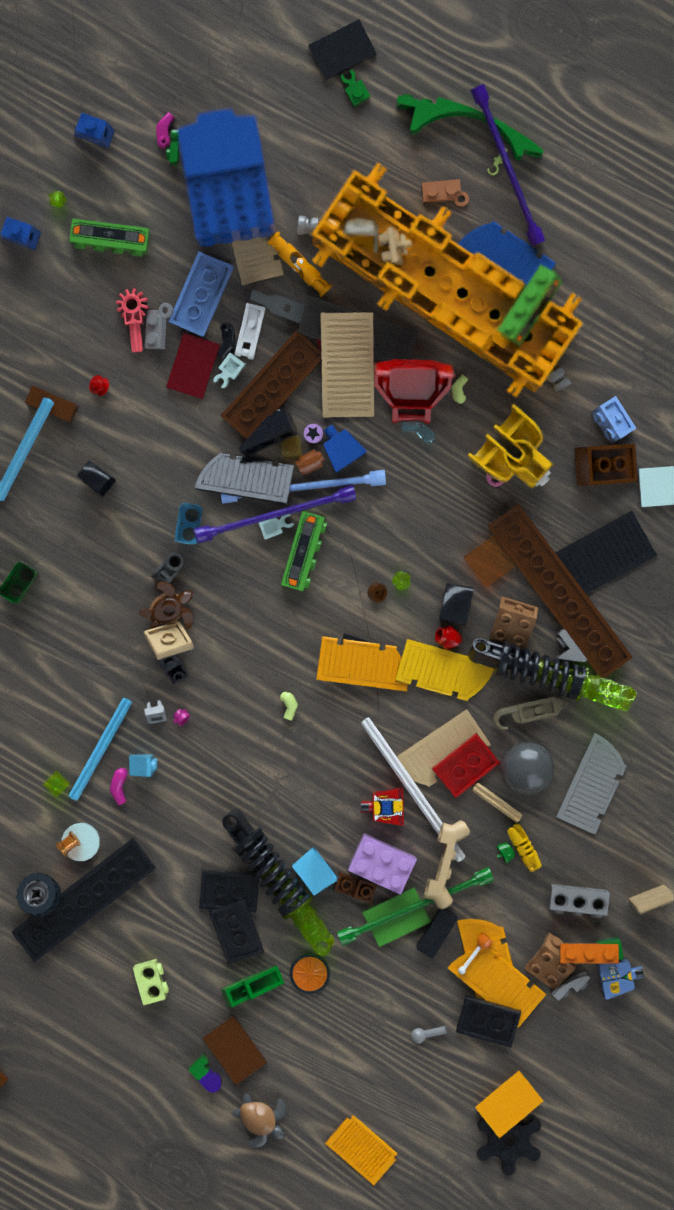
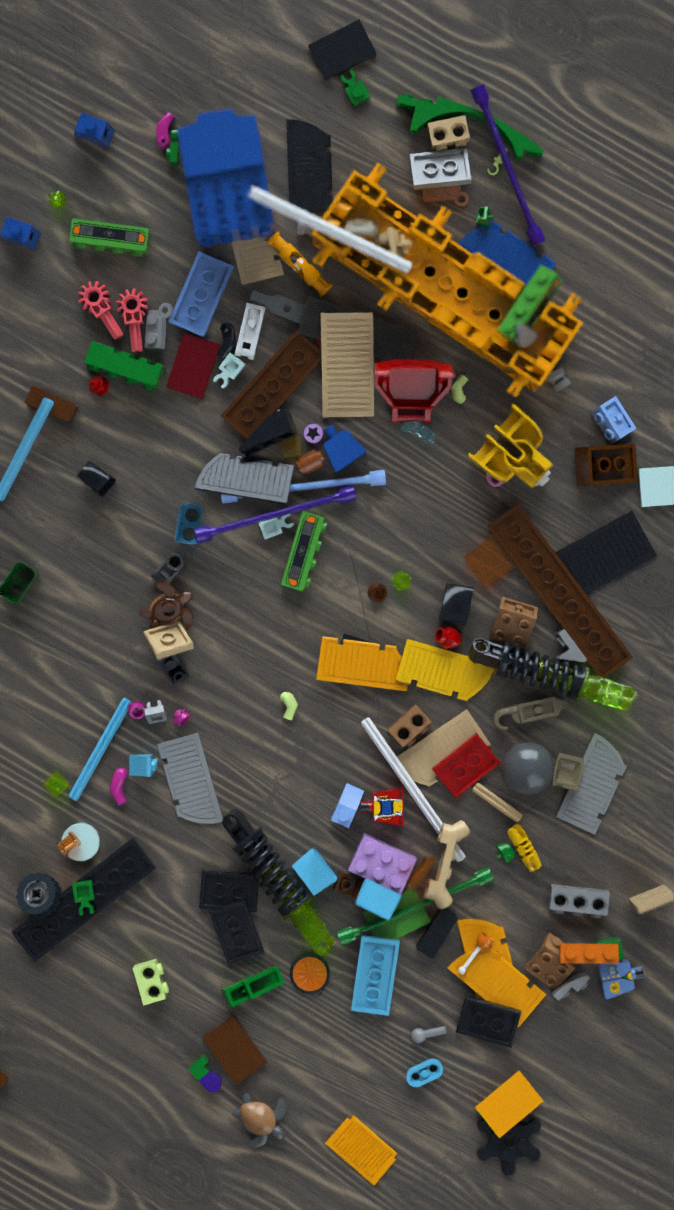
none -> green plate [72,880,95,916]
none -> coral gear [78,281,123,340]
none -> green wedge [84,341,166,392]
none -> dark pink plate [128,701,146,719]
none -> light grey piece [156,732,223,824]
none -> white axle [249,187,412,273]
none -> black piece [287,119,333,212]
none -> light blue slope [331,783,364,828]
none -> medium azure plate [351,935,400,1016]
none -> medium azure piece [354,879,402,920]
none -> medium nougat brick [387,704,432,747]
none -> clear orange tile [404,855,437,893]
none -> medium azure plate [406,1058,443,1087]
none -> light grey plate [410,148,472,190]
none -> tan brick [427,115,470,151]
none -> green piece [476,206,494,227]
none -> light grey tile [514,322,539,347]
none -> dark tan piece [552,753,584,791]

